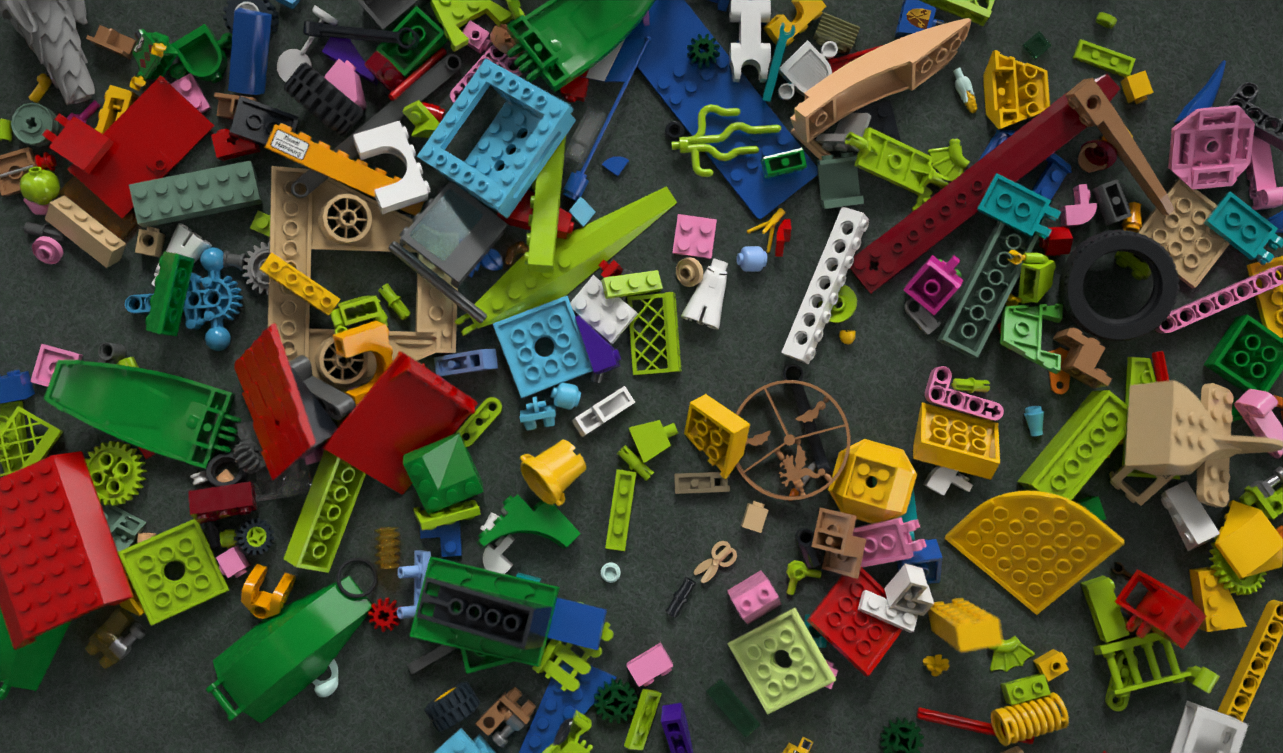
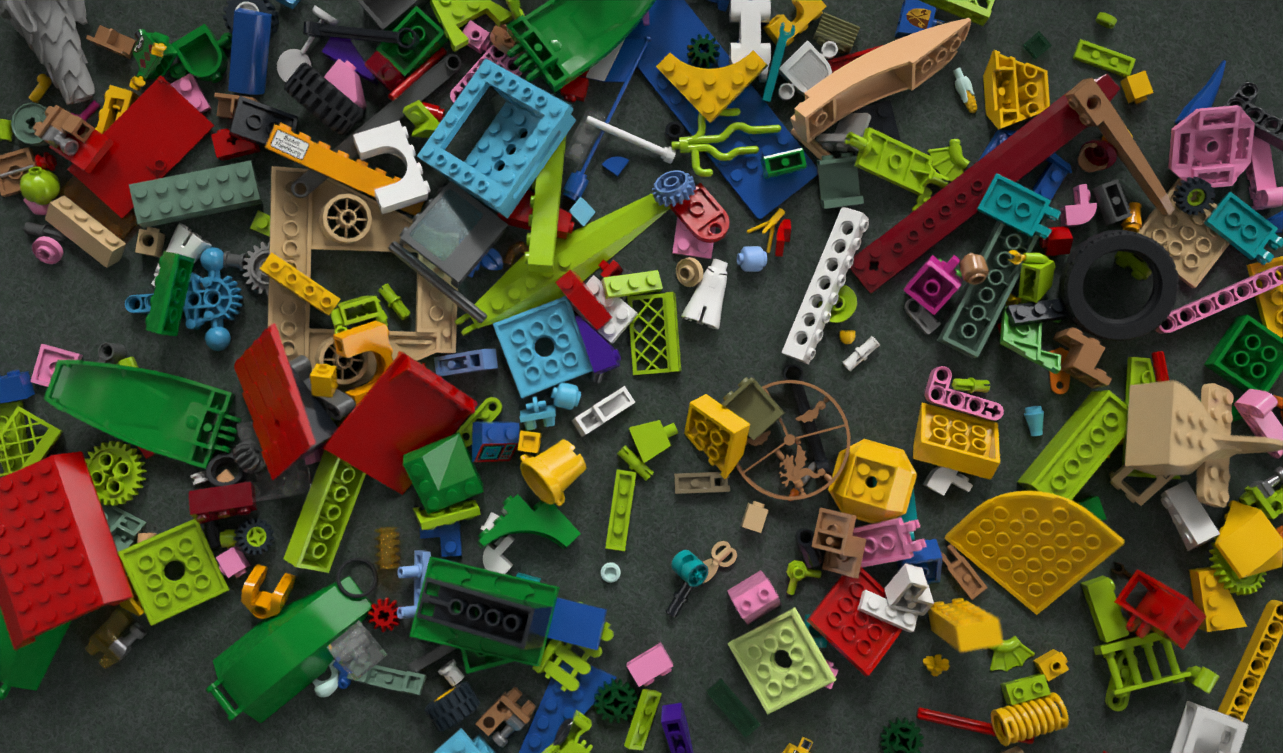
none -> medium nougat hips [33,105,95,156]
none -> yellow brick [310,364,338,398]
none -> clear brick [327,621,388,681]
none -> blue arm [333,658,351,689]
none -> sand green slope [347,659,426,696]
none -> white bush [438,659,464,686]
none -> blue slope [472,422,519,462]
none -> yellow brick [518,430,542,453]
none -> red slope [555,270,613,330]
none -> white piece [585,116,677,164]
none -> medium blue gear [652,170,696,207]
none -> yellow plate [656,50,768,123]
none -> tile [669,183,729,243]
none -> teal wheel [671,550,709,587]
none -> olive panel [722,377,785,440]
none -> white pin [842,336,880,372]
none -> medium nougat hinge [941,544,988,600]
none -> medium nougat head [959,253,989,285]
none -> black plate [1005,298,1069,327]
none -> black bush [1173,176,1215,215]

